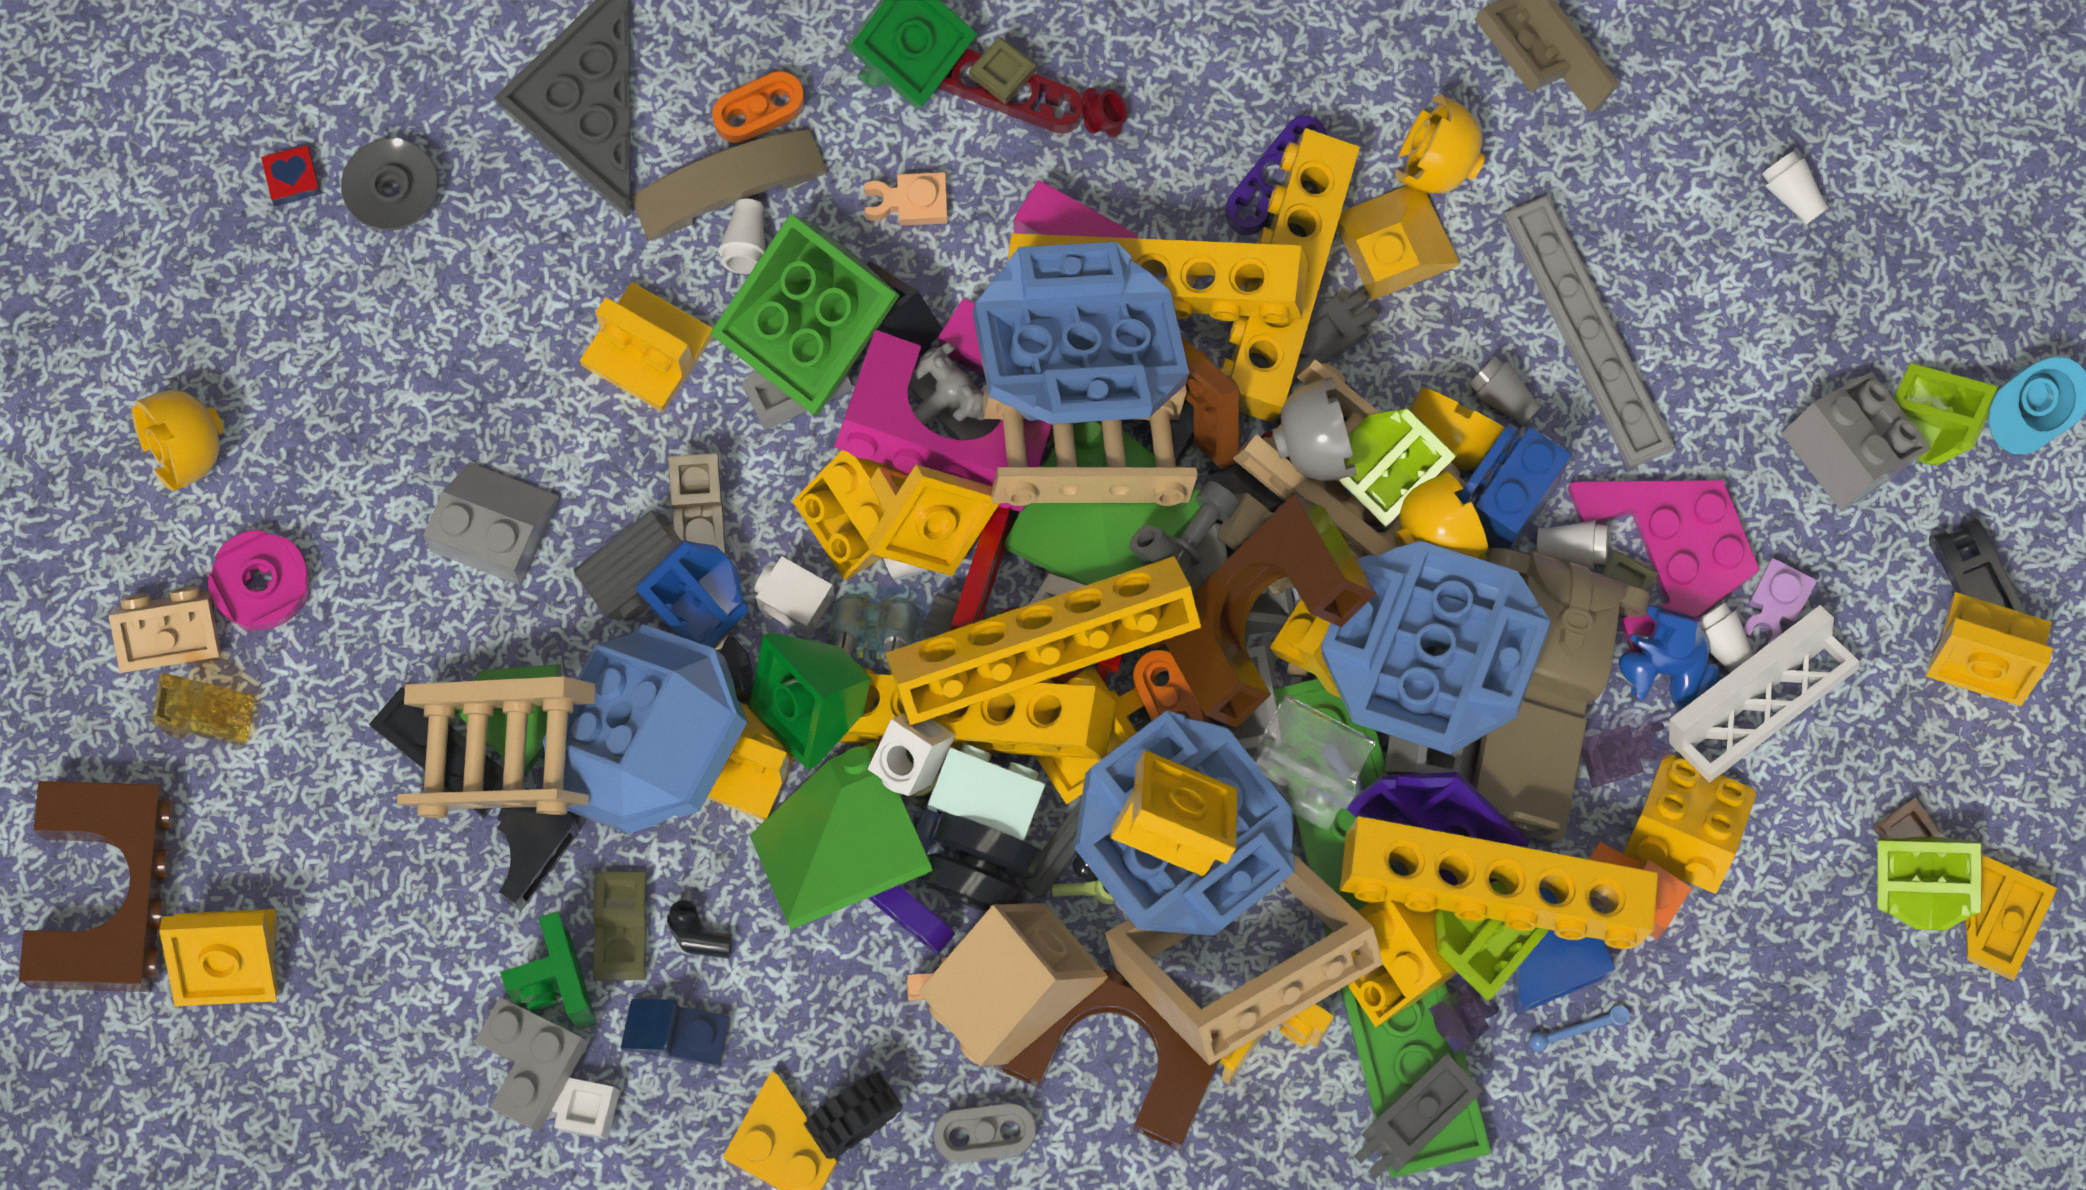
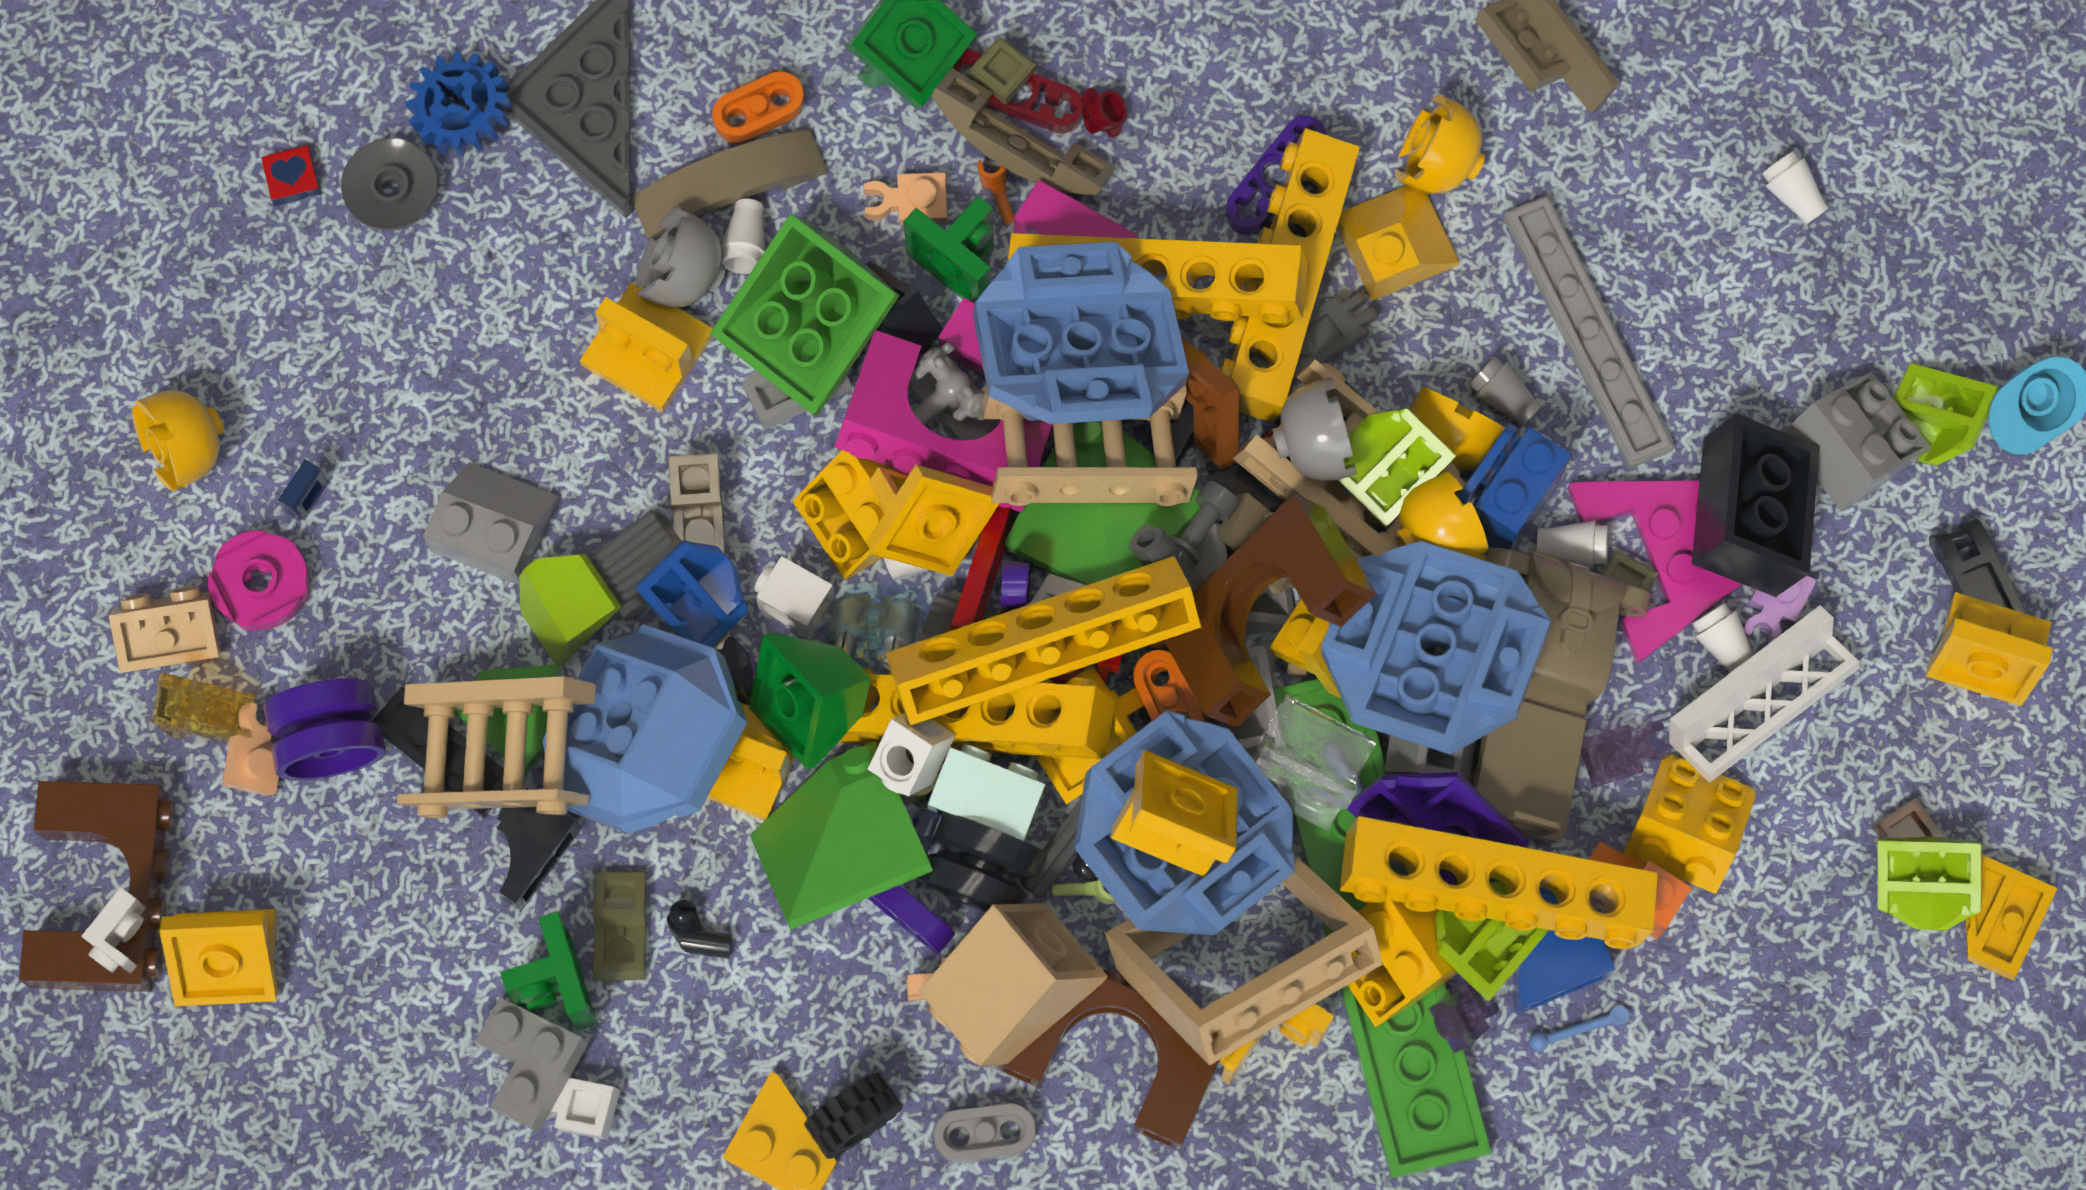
dark blue slope [620,999,731,1068] -> none
dark grey hinge [1353,1053,1483,1179] -> none
blue animal [1618,604,1723,711] -> none
none -> white bracket [81,887,146,974]
none -> light nougat plate [222,703,279,796]
none -> dark purple wheel [263,678,386,781]
none -> dark blue tile [278,459,328,521]
none -> blue gear [406,51,513,157]
none -> lime slope [519,553,621,665]
none -> light grey cylinder [635,207,725,308]
none -> green bracket [903,196,995,304]
none -> dark tan slope [932,68,1116,195]
none -> orange hand [977,160,1014,225]
none -> dark purple beam [1001,561,1032,608]
none -> black brick [1691,413,1820,597]

